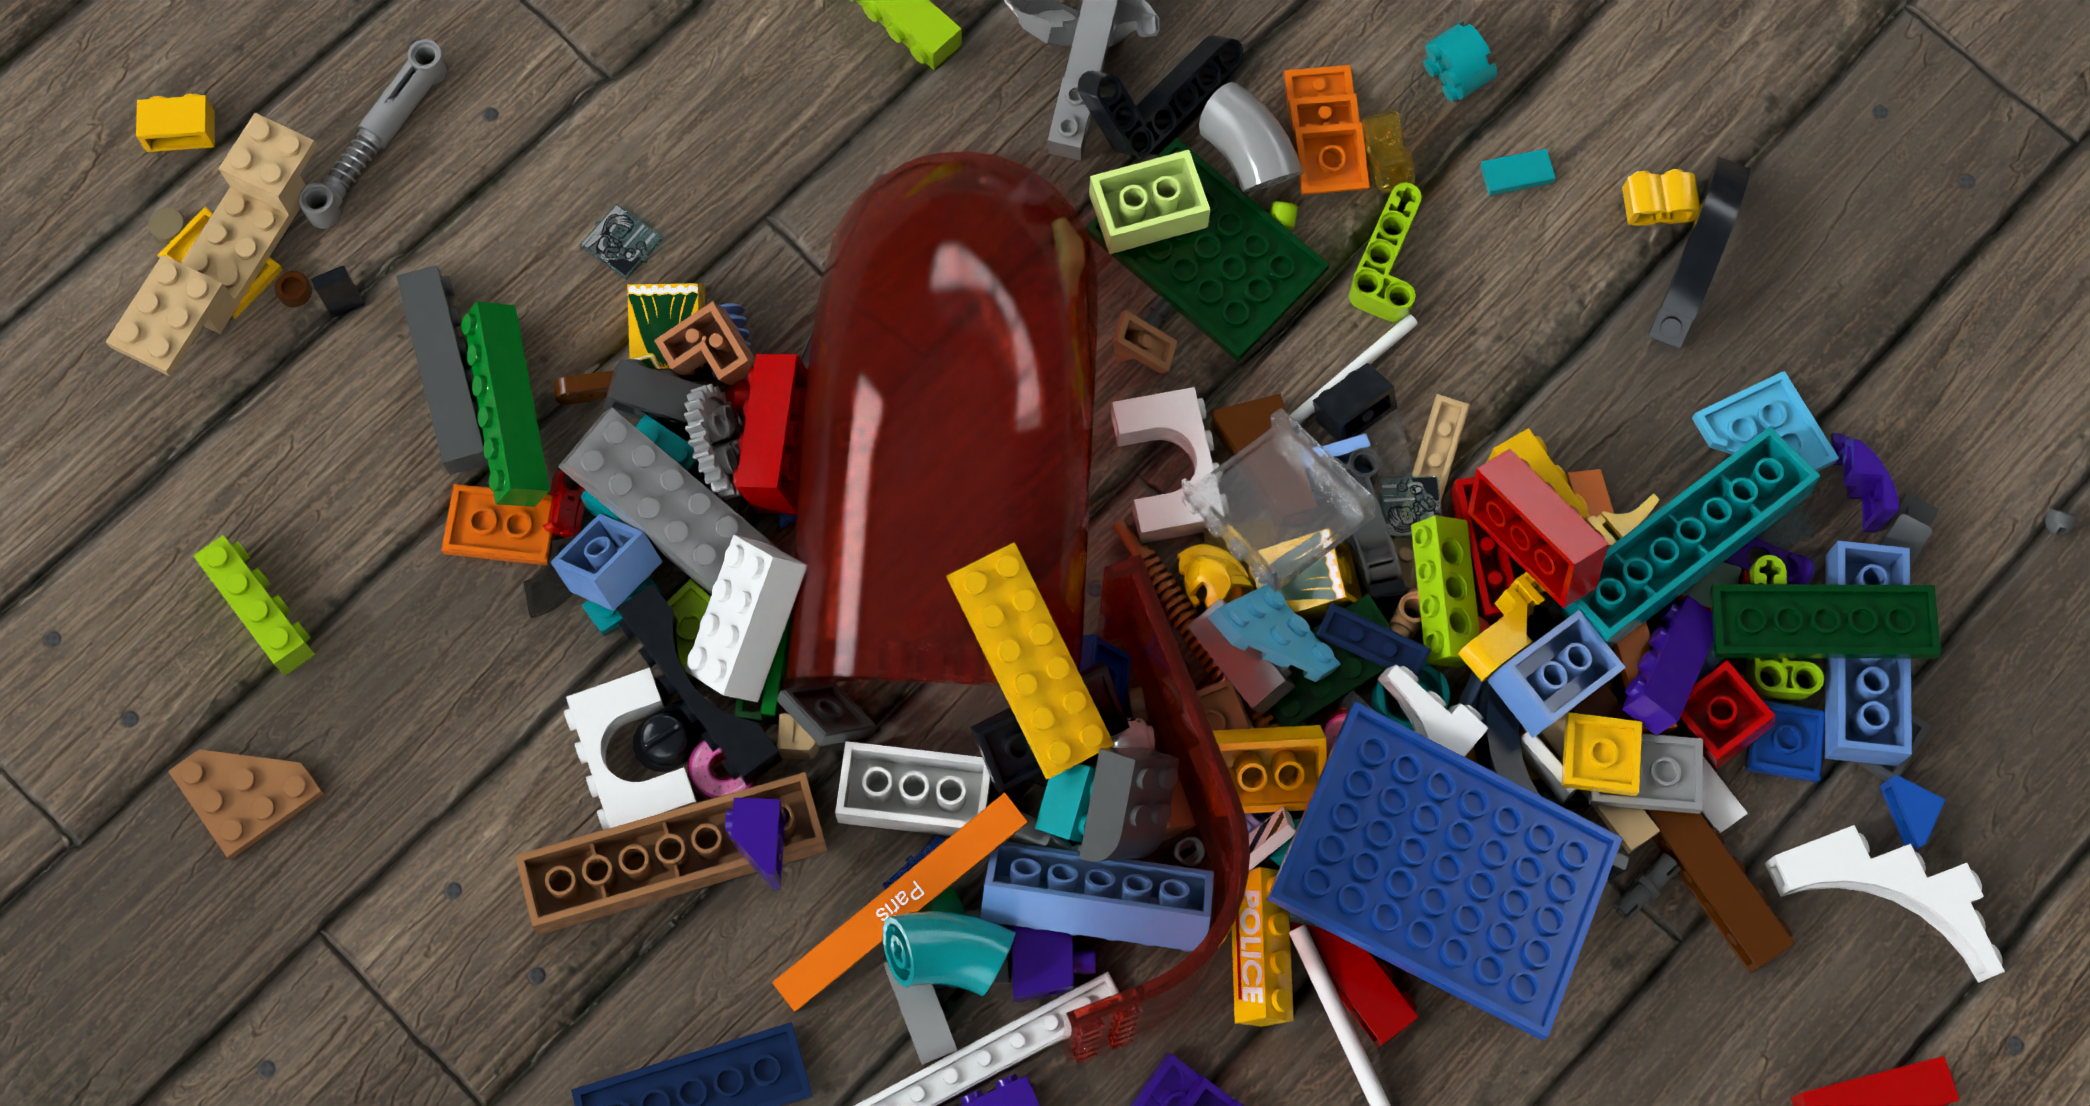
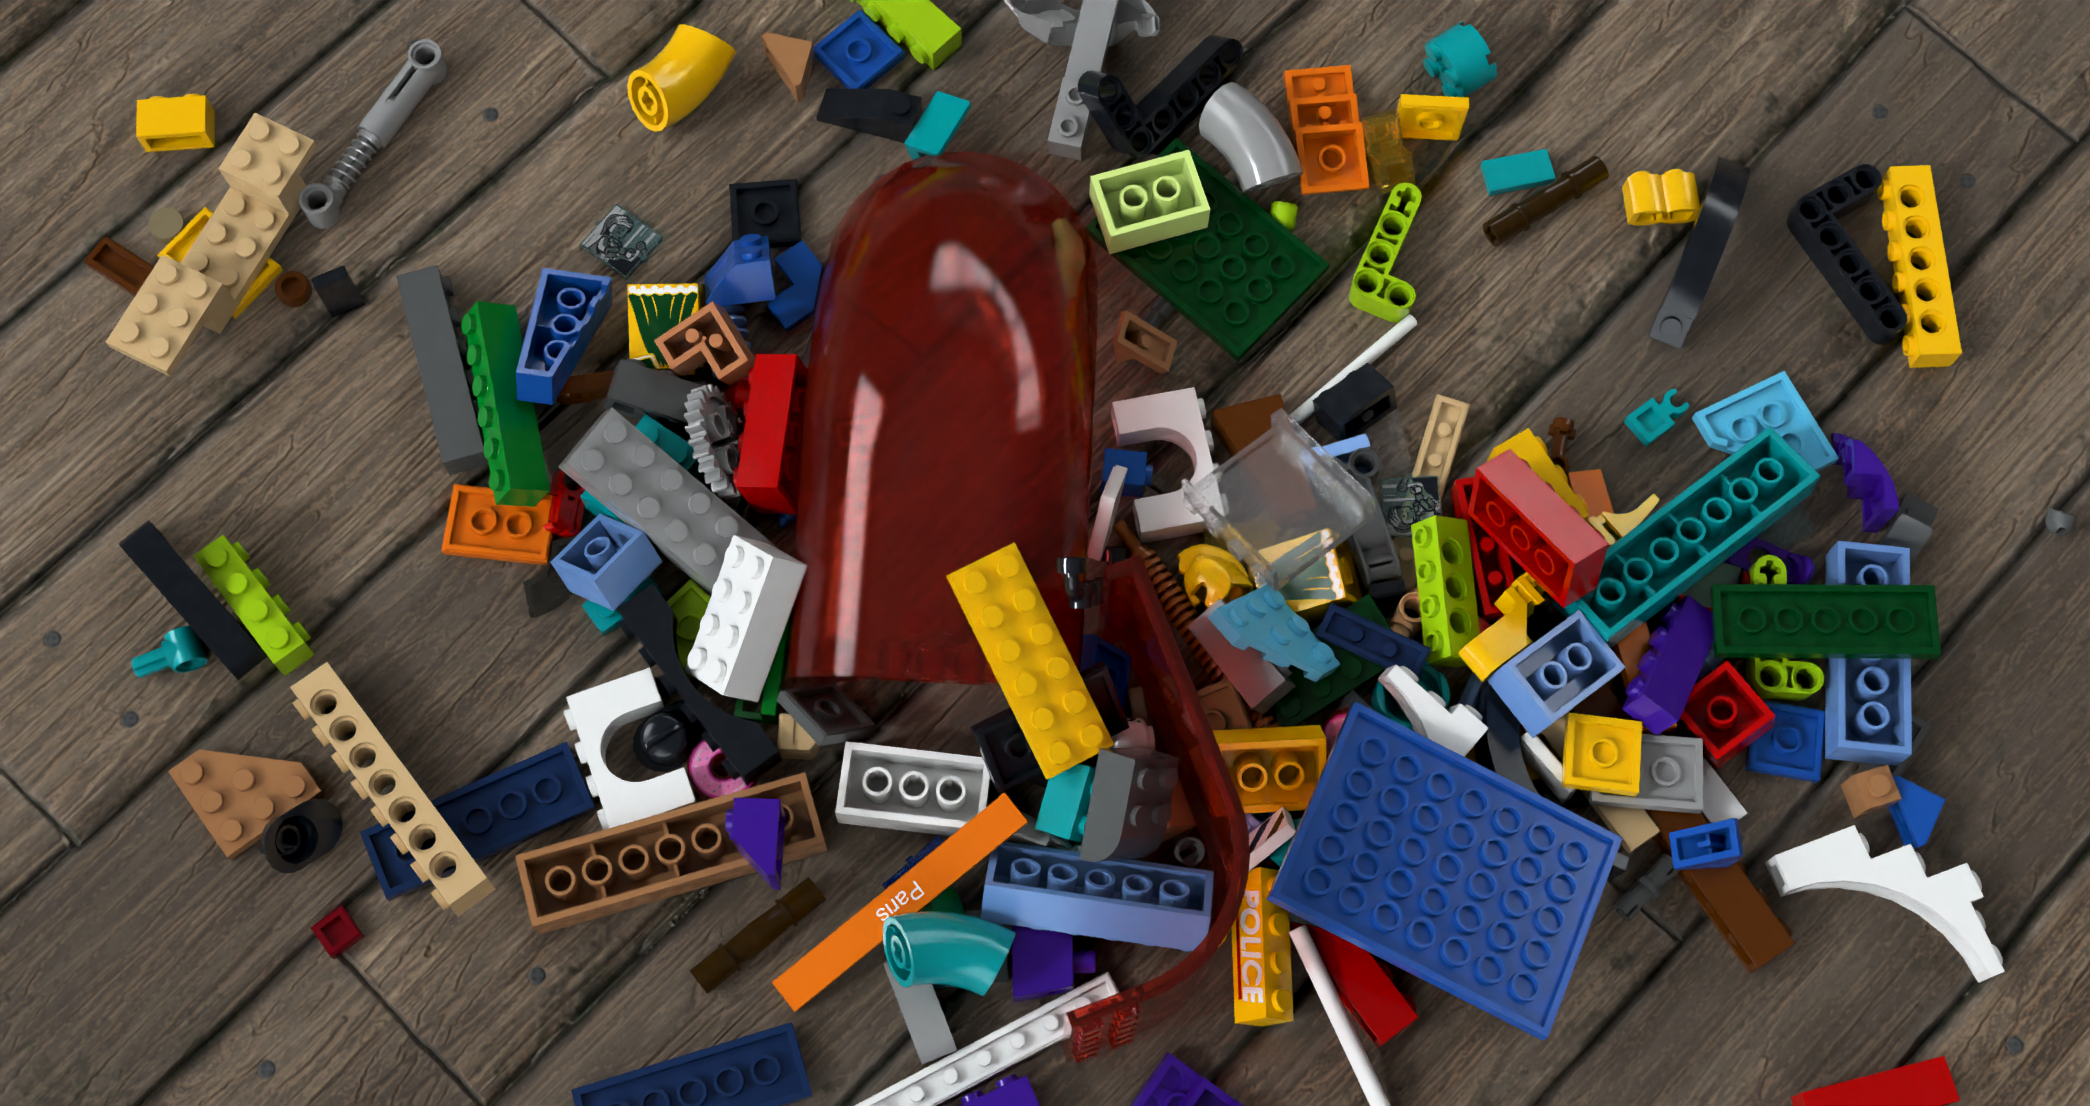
none -> reddish brown tile [83,236,154,297]
none -> black beam [119,519,267,680]
none -> teal axle [131,626,207,678]
none -> black piece [258,799,343,873]
none -> tan brick [290,662,496,917]
none -> dark red tile [310,905,365,959]
none -> dark blue plate [360,741,597,901]
none -> blue wedge [516,268,612,405]
none -> yellow brick [627,24,736,132]
none -> dark brown piece [689,877,826,994]
none -> blue slope [705,234,776,306]
none -> black tile [729,179,802,248]
none -> medium nougat slope [761,32,815,102]
none -> blue tile [766,240,823,333]
none -> blue tile [814,9,906,89]
none -> black slope [816,89,923,143]
none -> teal panel [904,91,972,167]
none -> black bar [1056,546,1128,609]
none -> white tile [1087,465,1128,561]
none -> blue brick [1100,448,1153,497]
none -> yellow tile [1391,94,1469,141]
none -> dark brown piece [1483,156,1609,247]
none -> reddish brown bar [1548,417,1576,476]
none -> teal plate [1623,389,1689,447]
none -> blue slope [1669,818,1743,870]
none -> black beam [1787,164,1907,345]
none -> medium nougat brick [1841,764,1902,819]
none -> yellow brick [1877,165,1962,368]

